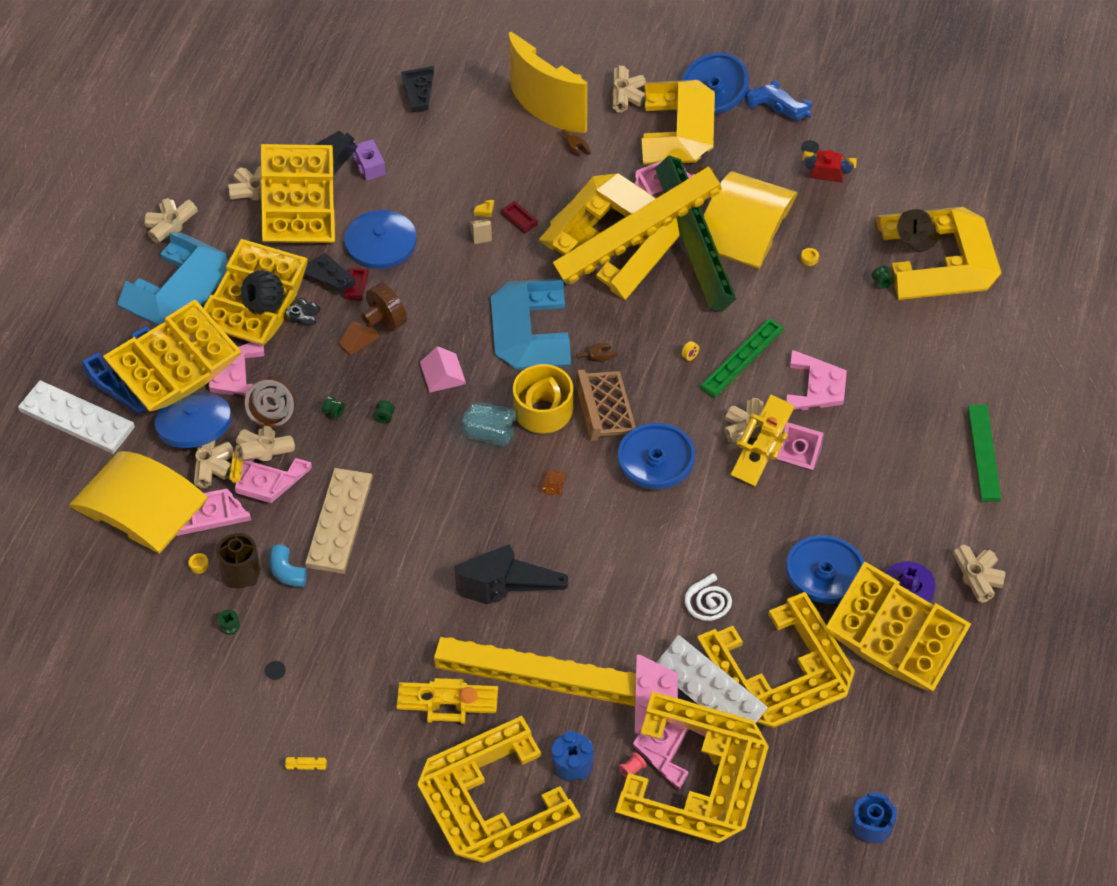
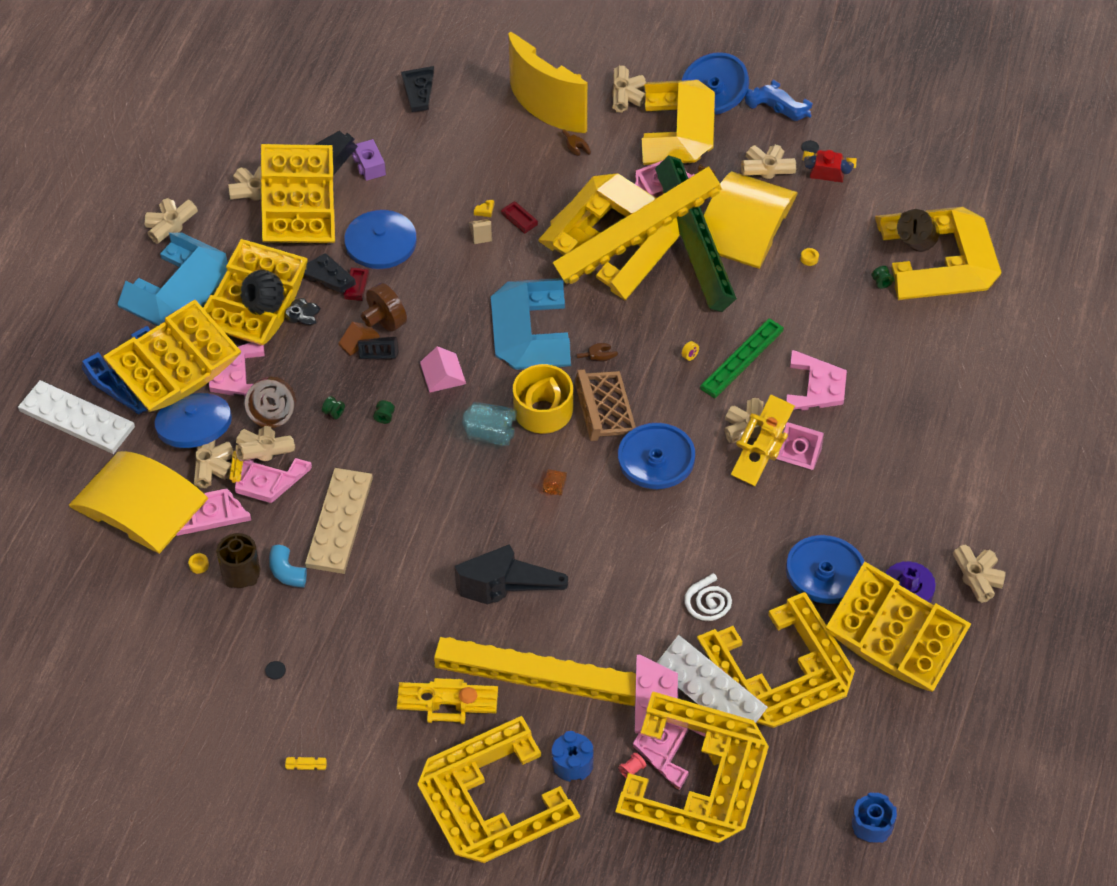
dark green wheel [218,609,240,635] -> none
green tile [968,404,1001,502] -> none
none -> black slope [358,337,399,359]
none -> tan piece [741,144,796,179]

